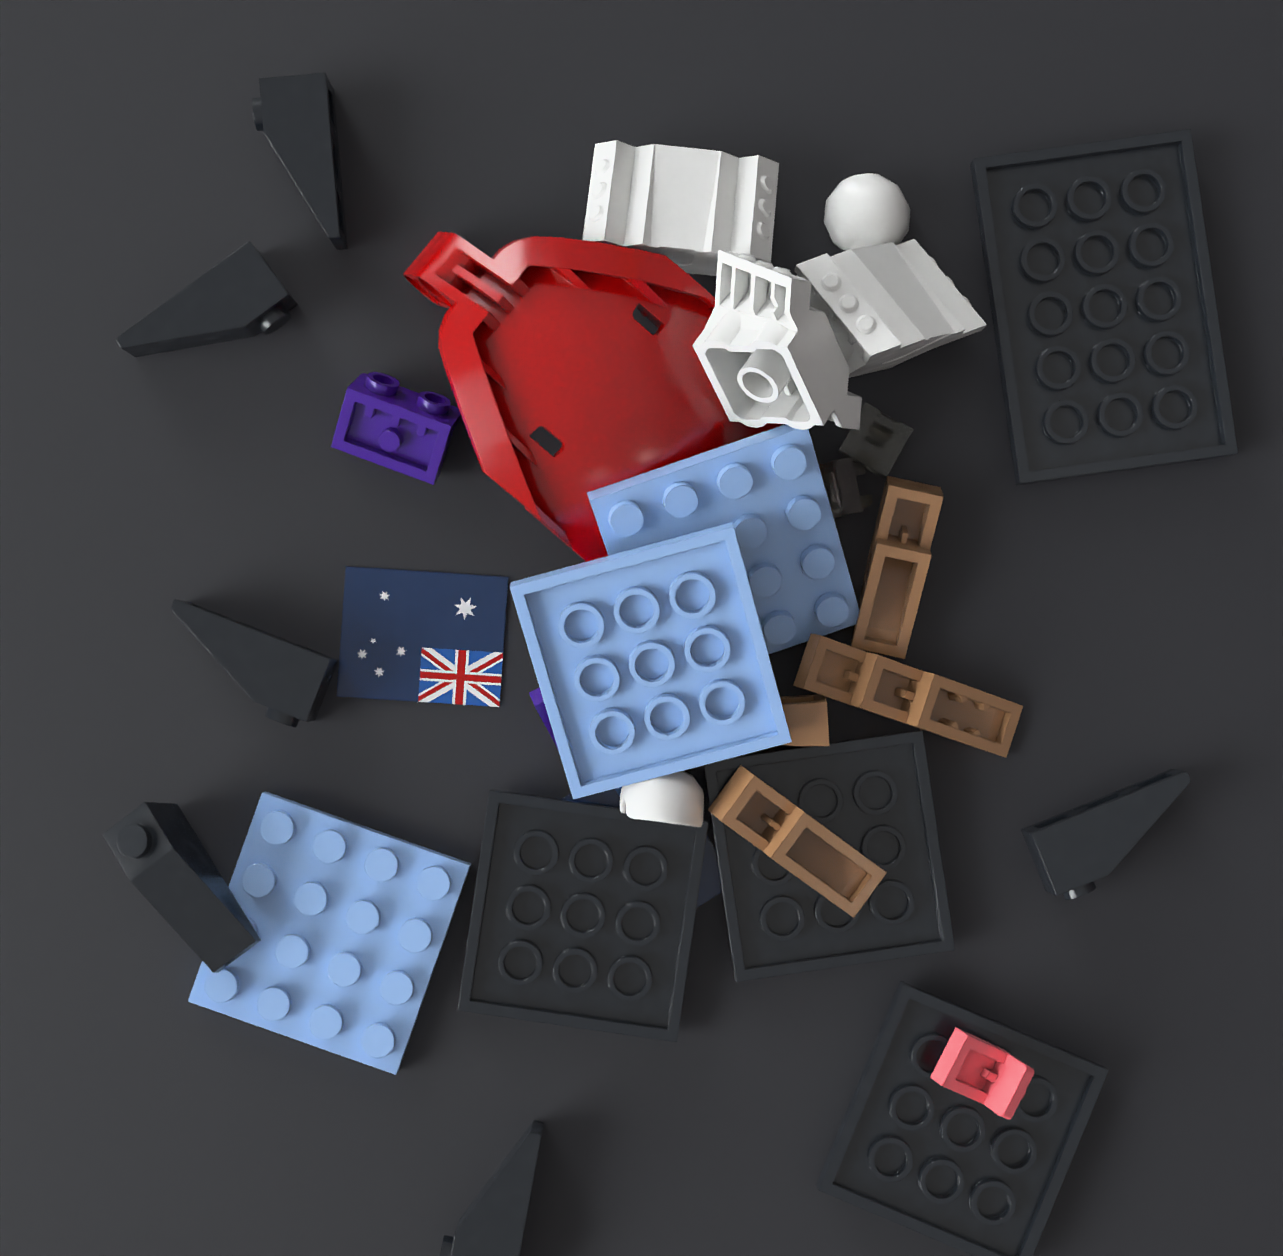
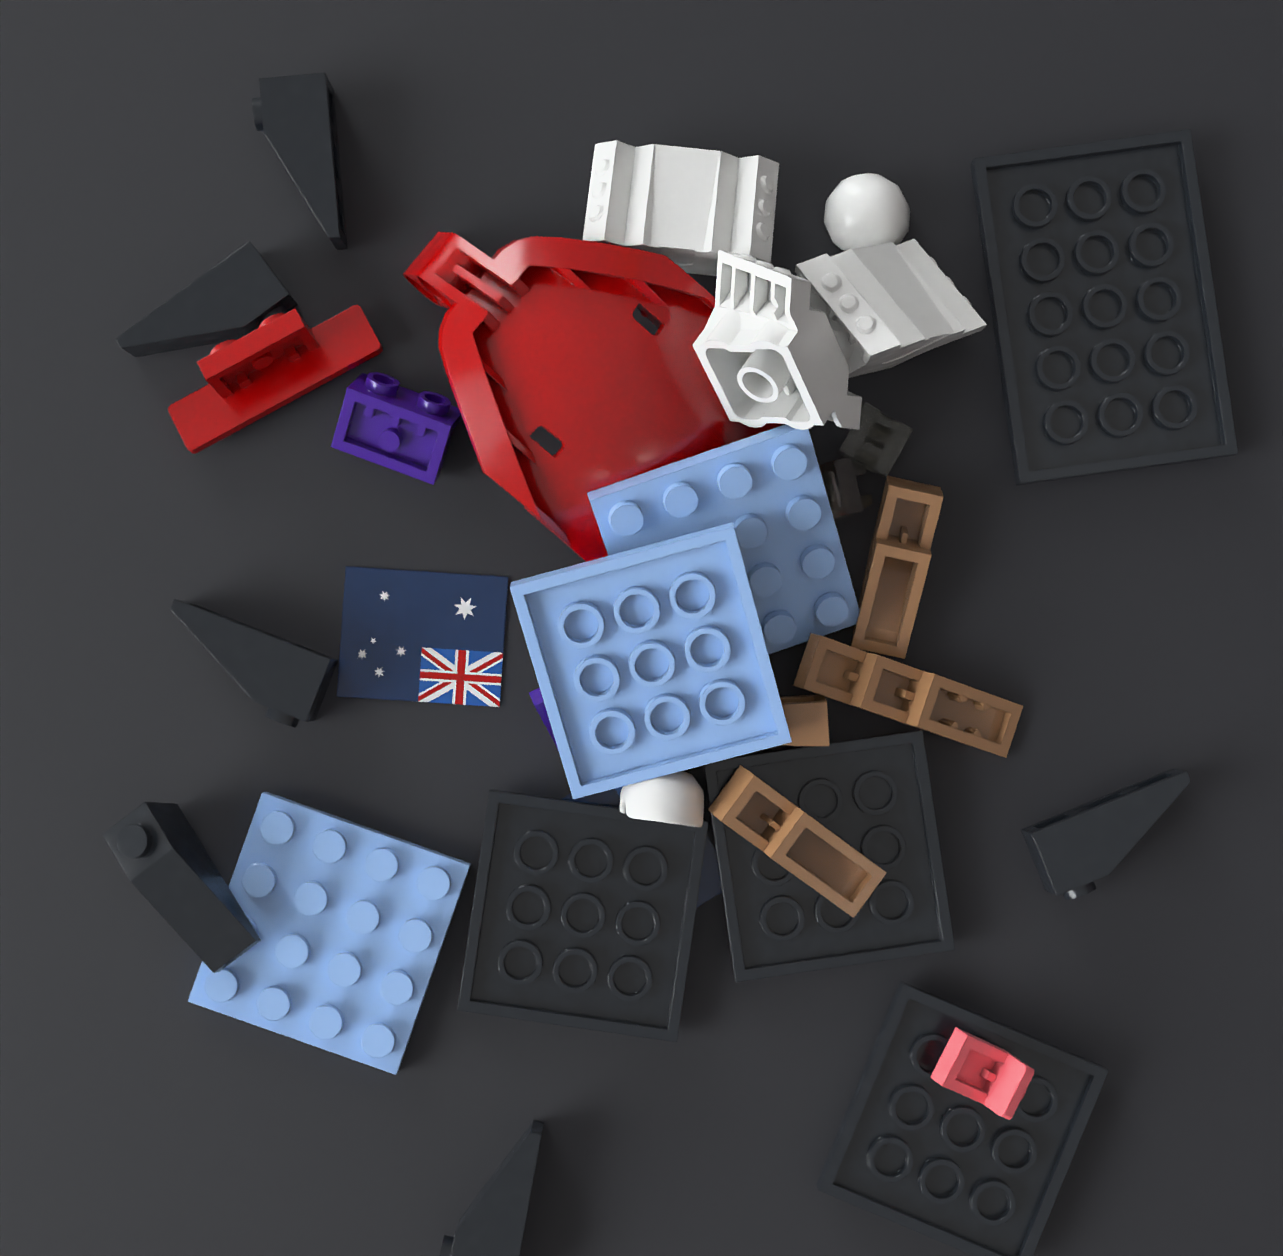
none -> red bracket [168,305,383,454]

